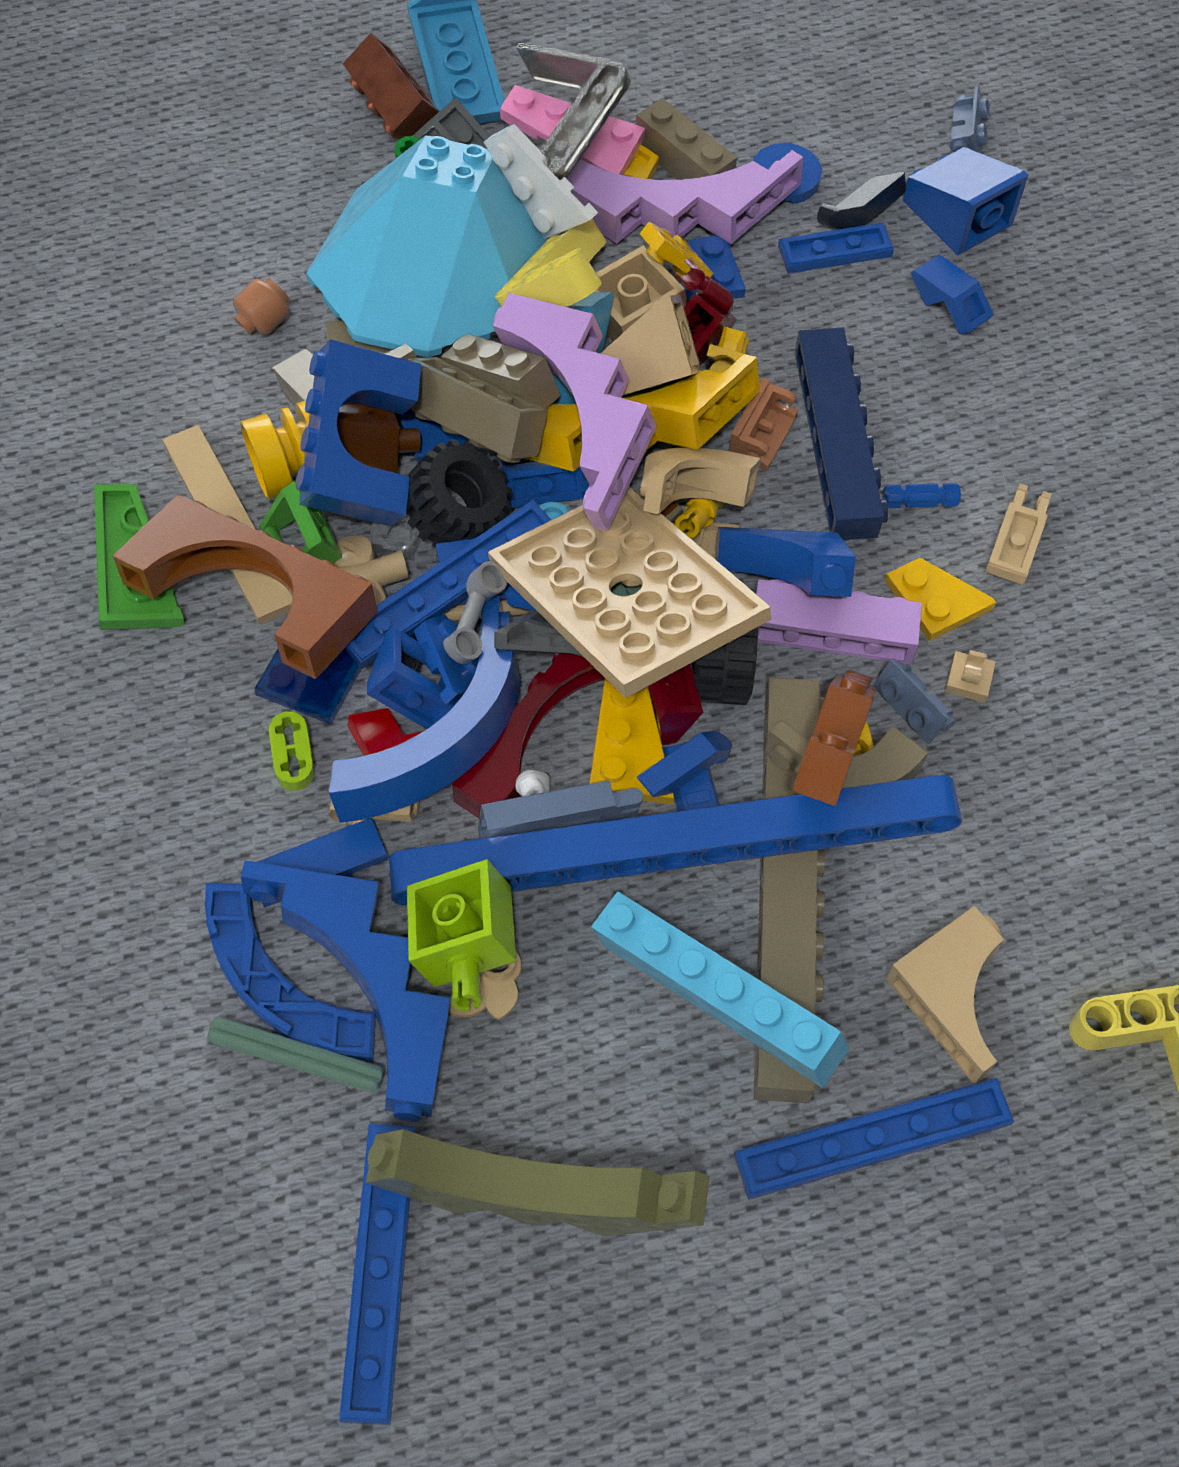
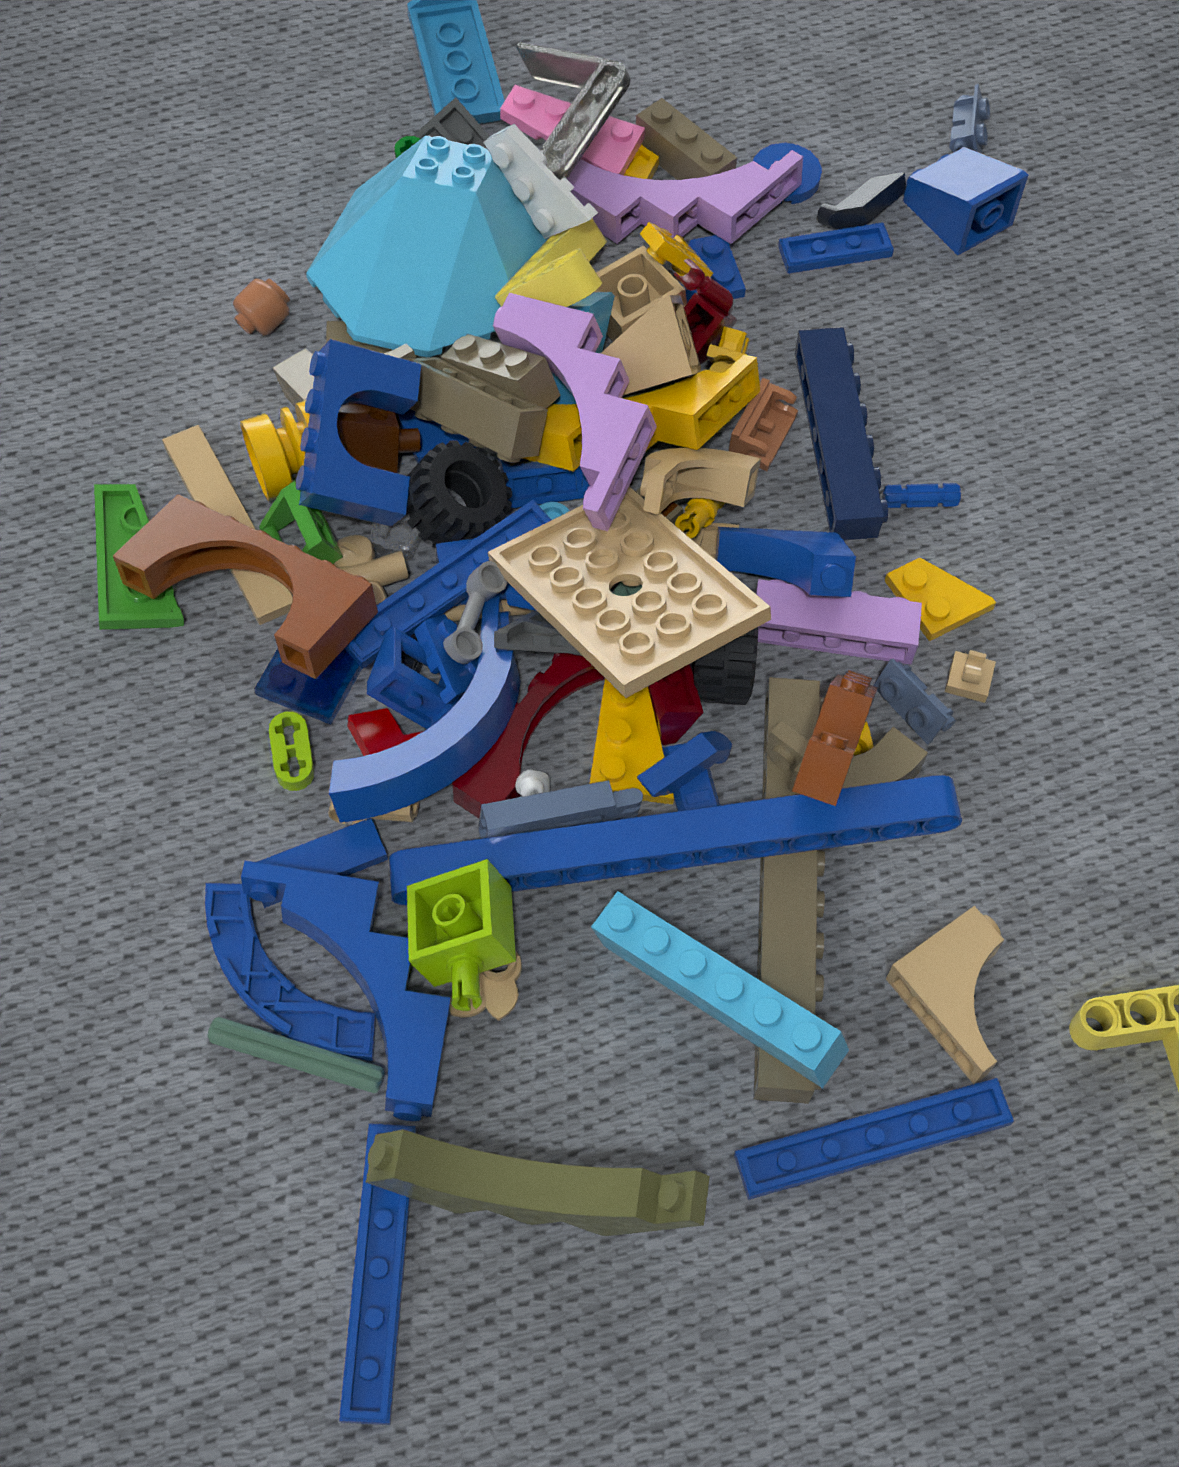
copper brick [343,33,440,140] -> none
blue slope [910,255,994,335] -> none
tan hinge [985,483,1052,585] -> none

